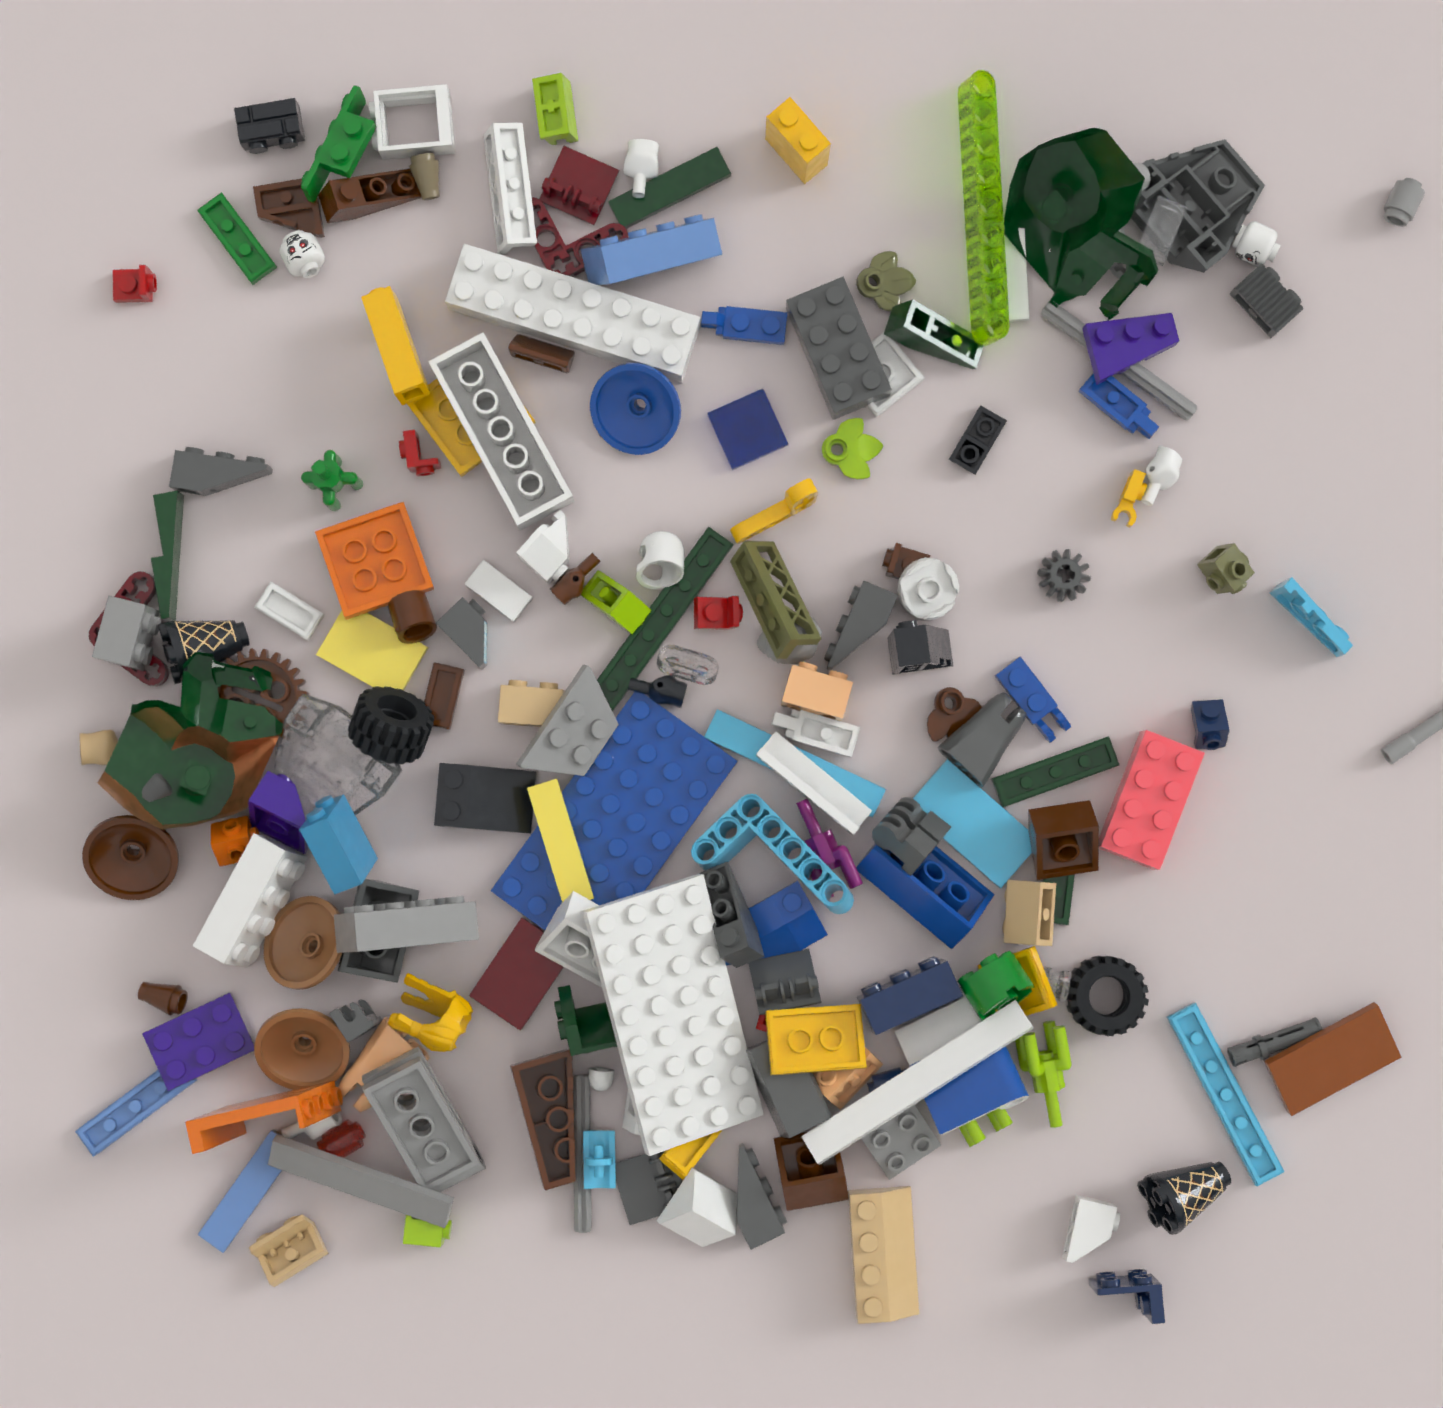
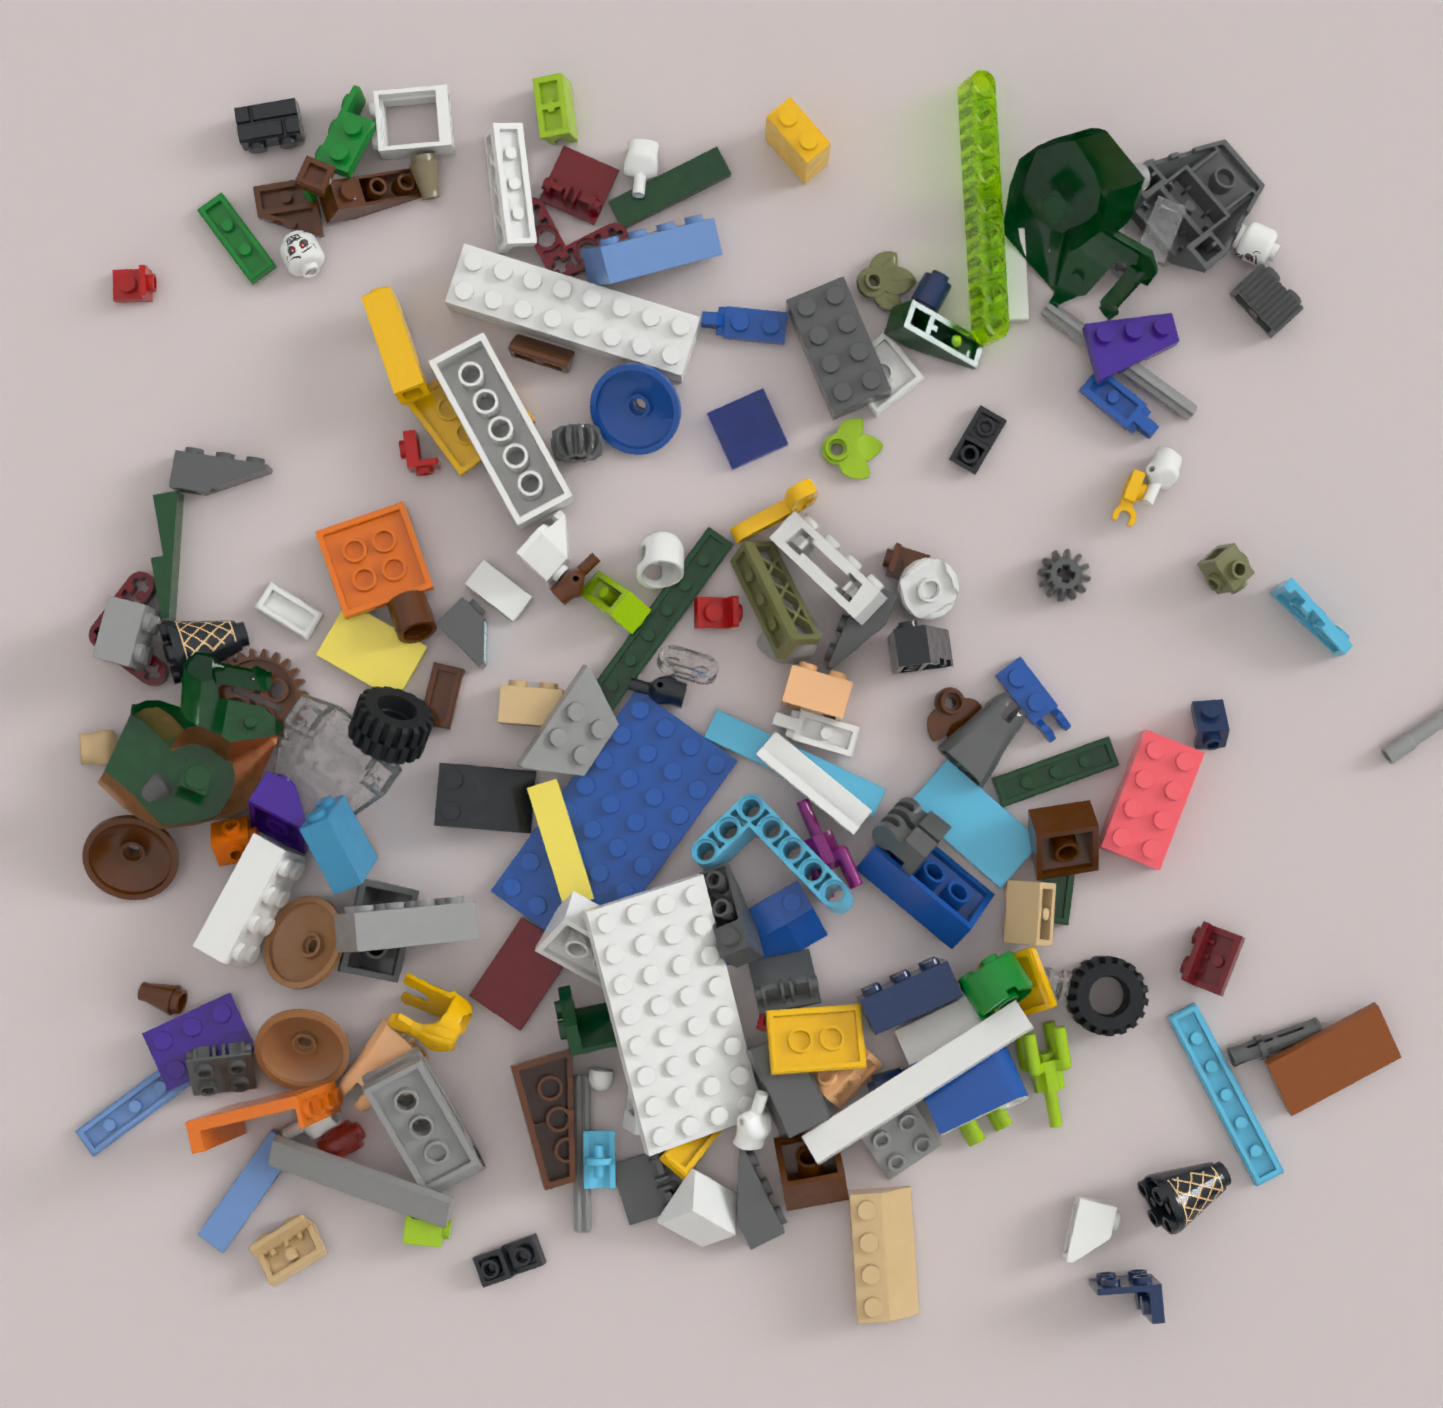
green plant [301,450,363,511] -> none
dark grey hinge [329,999,382,1043] -> none
light grey brick [1383,178,1425,227] -> none
none -> dark grey hinge [186,1041,257,1096]
none -> reddish brown tile [295,155,336,198]
none -> black slope [472,1233,547,1288]
none -> dark grey gear [551,423,604,463]
none -> white piece [733,1090,772,1151]
none -> white brick [769,511,888,625]
none -> dark blue brick [911,270,952,313]
none -> dark red bracket [1180,921,1245,997]

